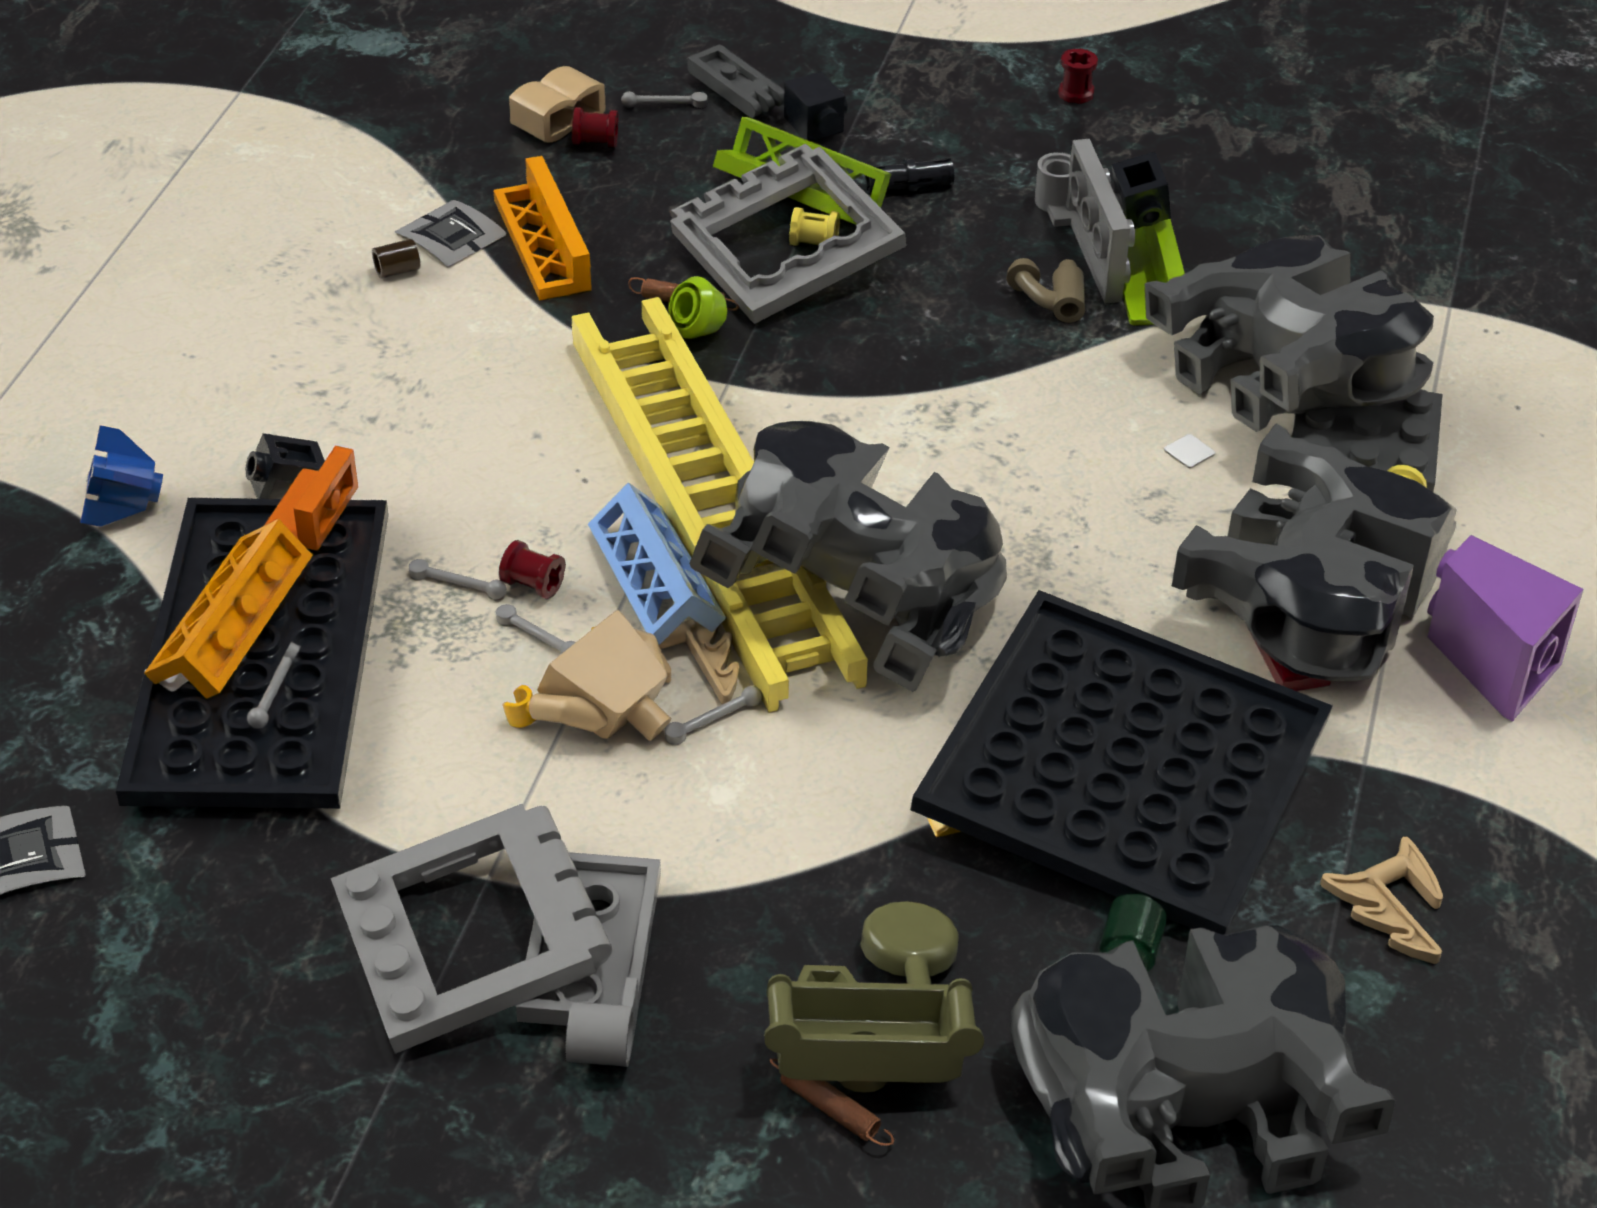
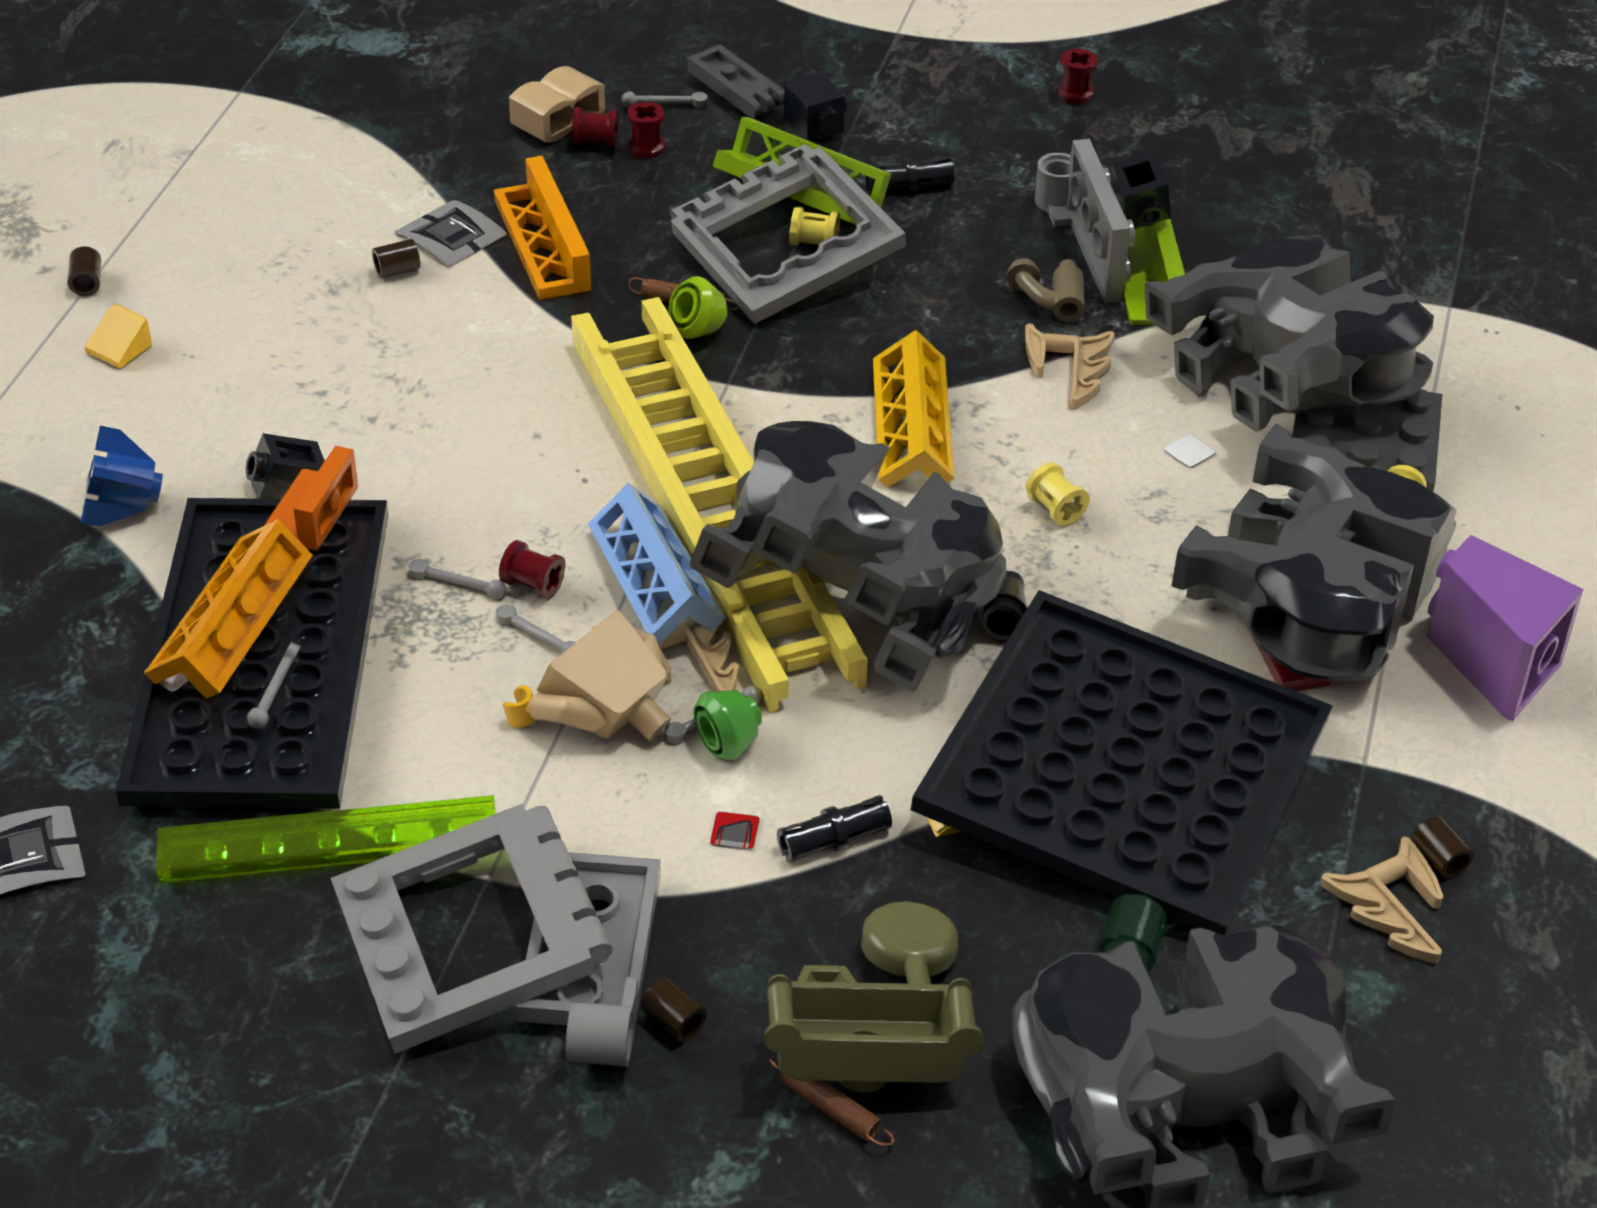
none -> dark brown hinge [67,246,102,296]
none -> yellow slope [85,304,152,369]
none -> clear neon green tile [157,795,496,883]
none -> dark red bush [627,102,666,158]
none -> dark brown hinge [640,977,707,1042]
none -> bright green cone [693,690,762,761]
none -> sticker [710,812,760,849]
none -> black pin [777,795,892,863]
none -> yellow fence [873,330,955,488]
none -> black cone [978,571,1028,640]
none -> tan piece [1025,323,1115,409]
none -> light yellow bush [1025,462,1090,526]
none -> dark brown hinge [1411,816,1474,879]

